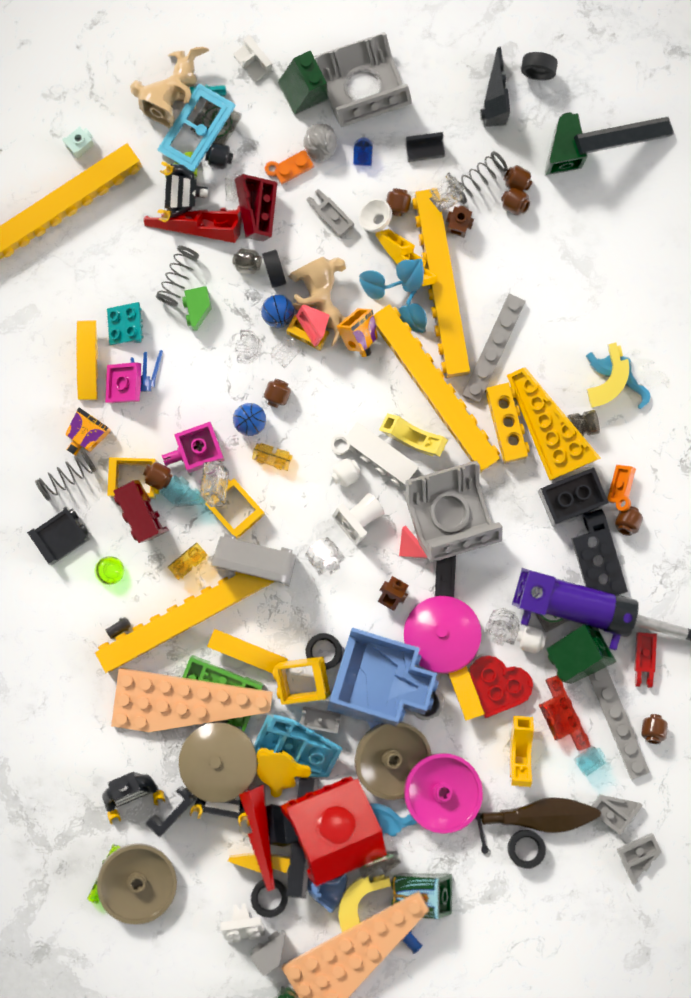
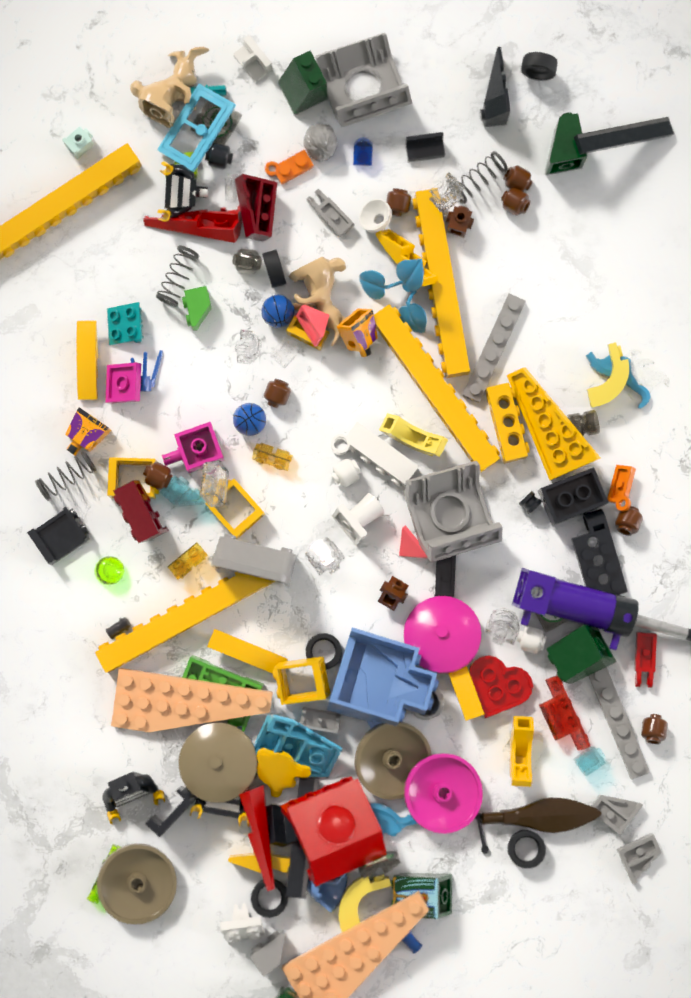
none -> black wheel [519,491,543,514]

